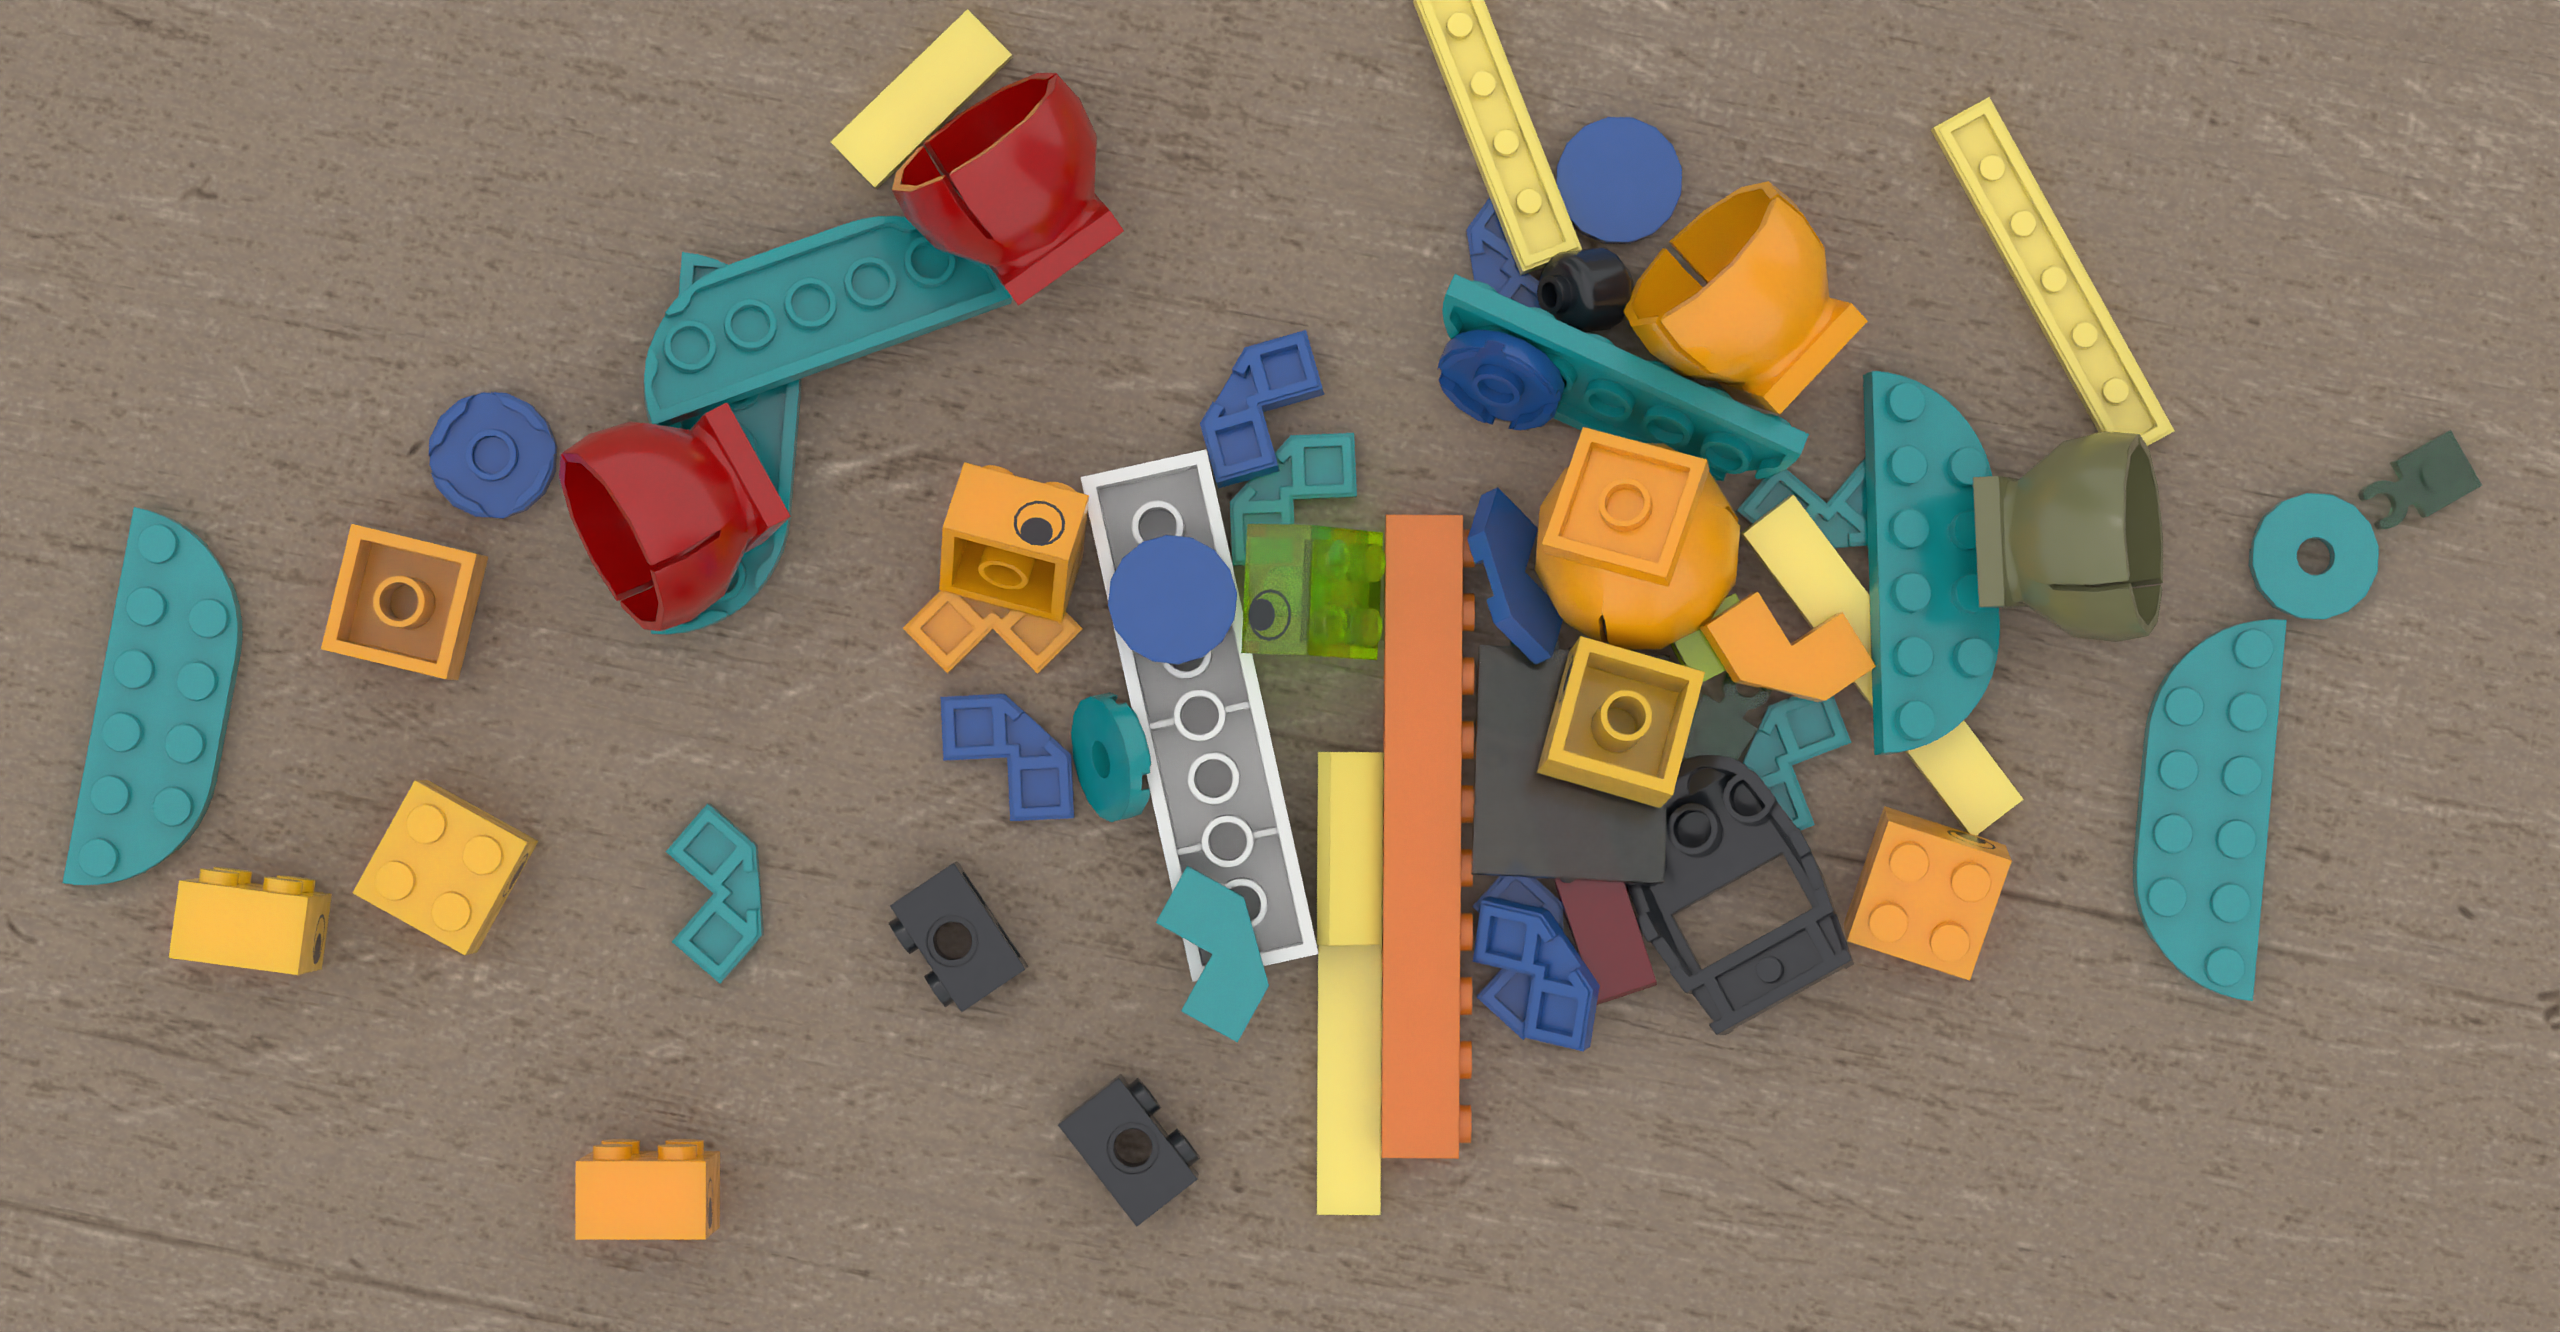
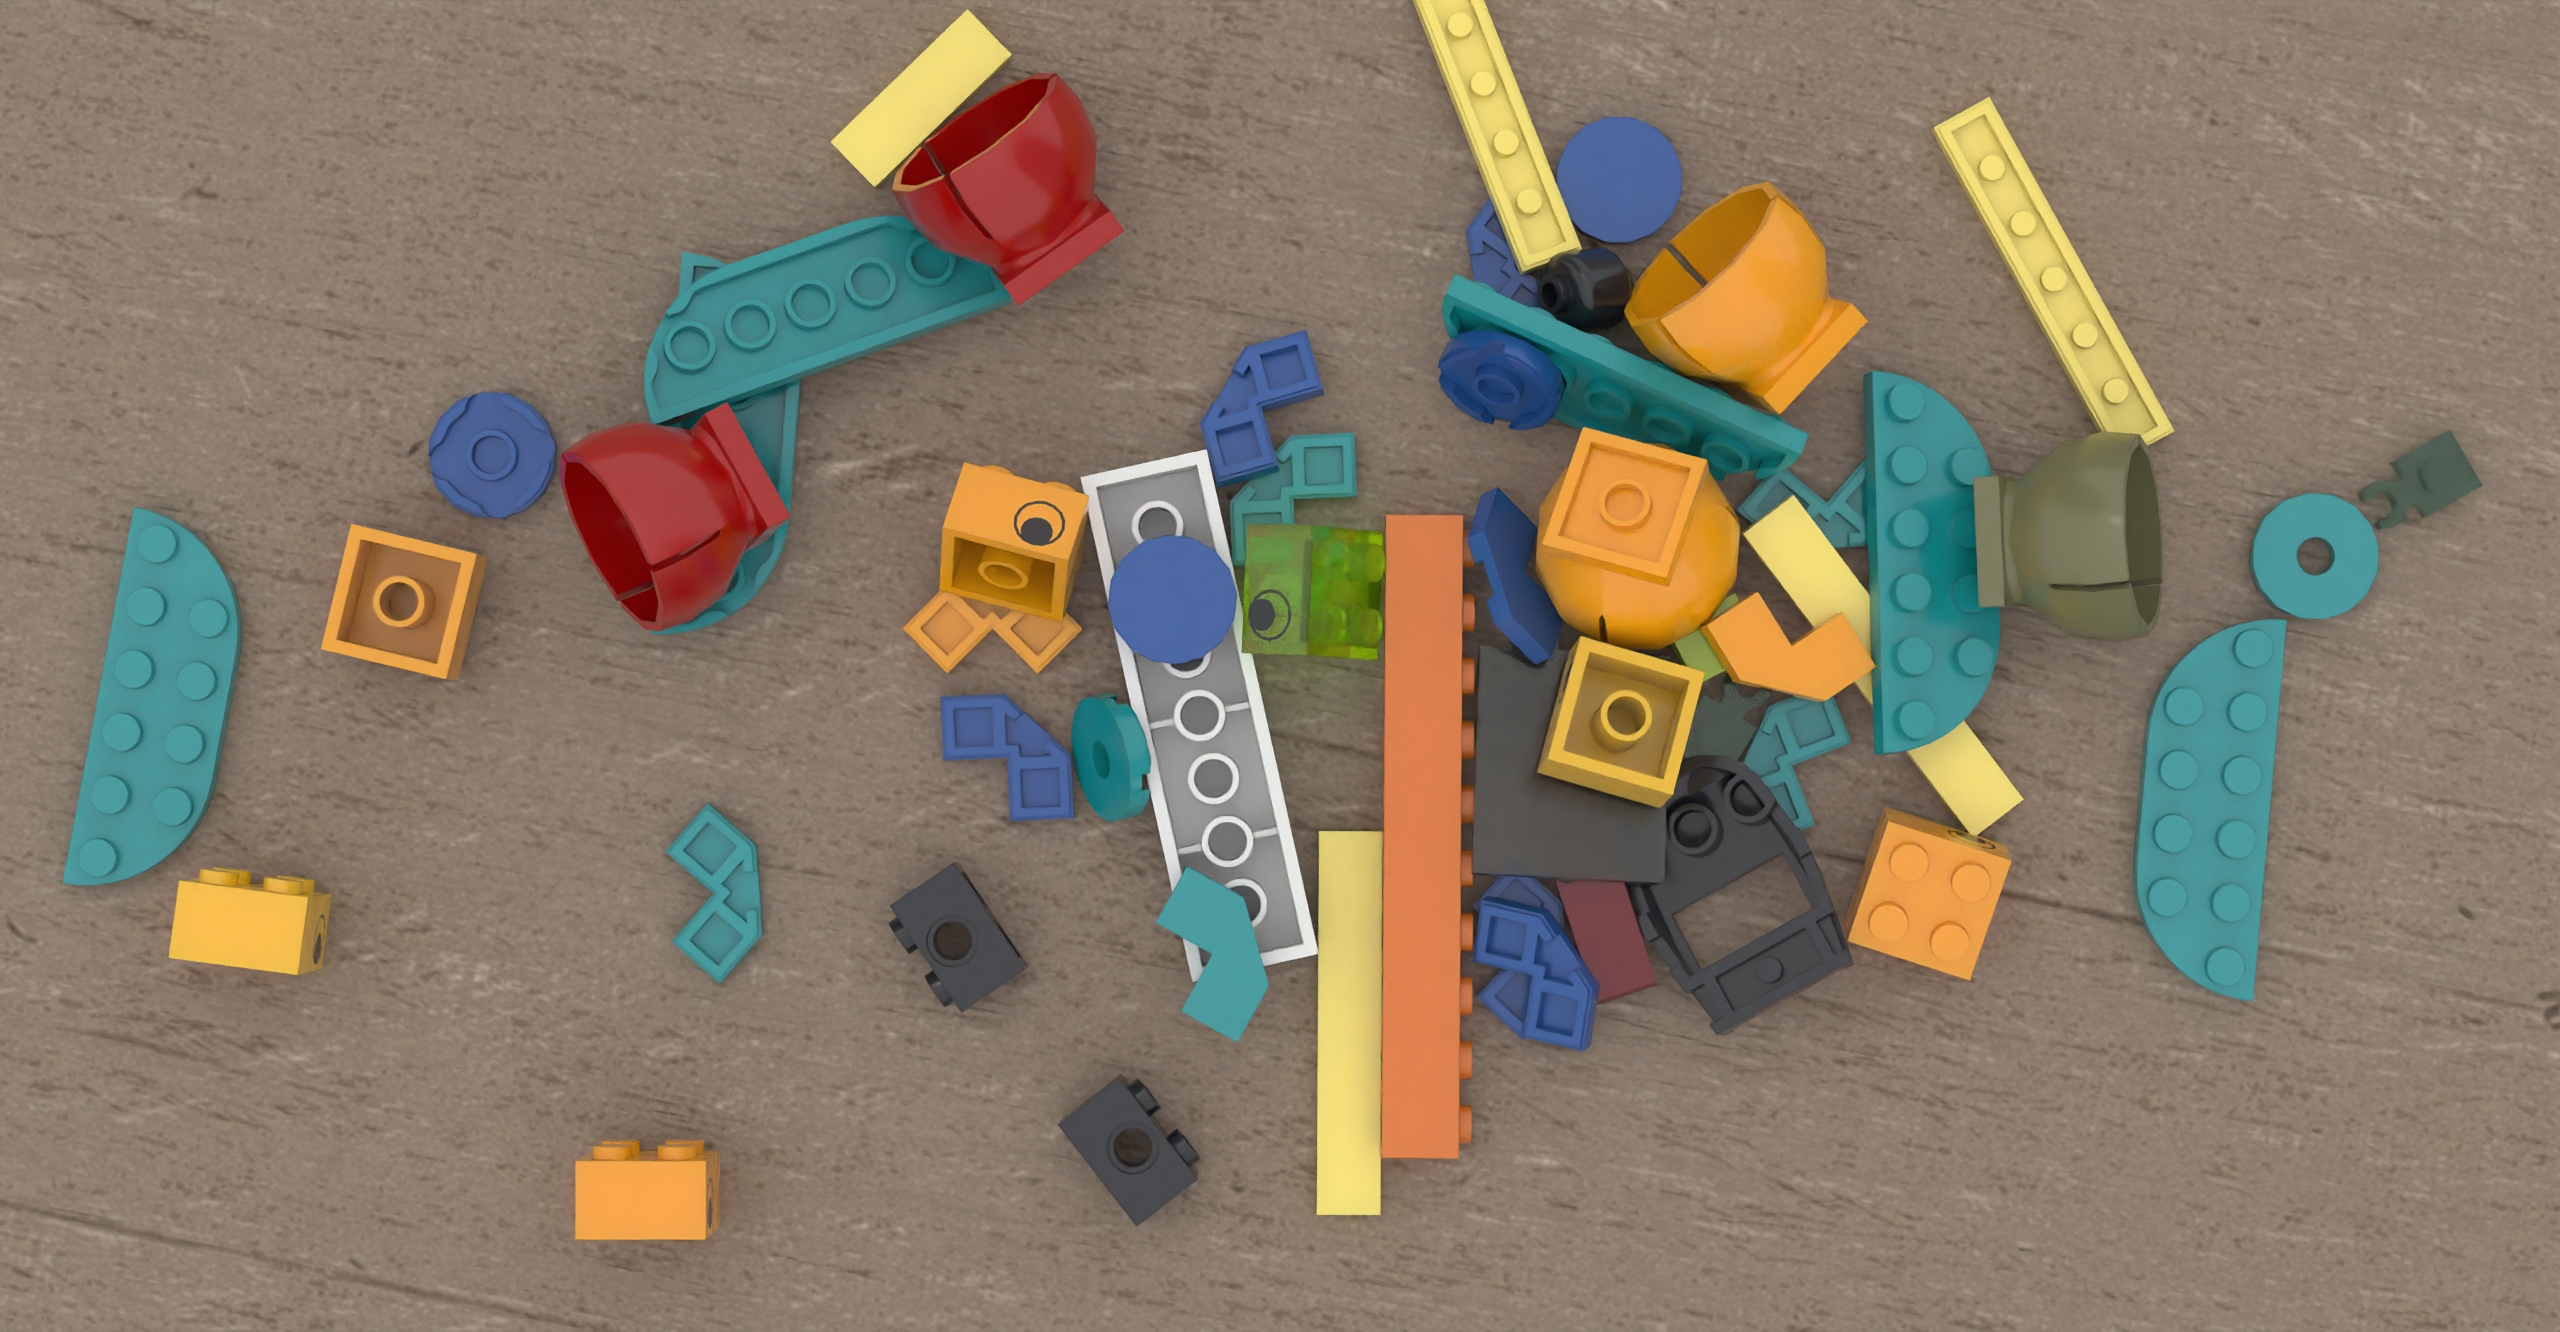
yellow brick [353,780,538,955] -> none
light yellow tile [1317,752,1384,946] -> none

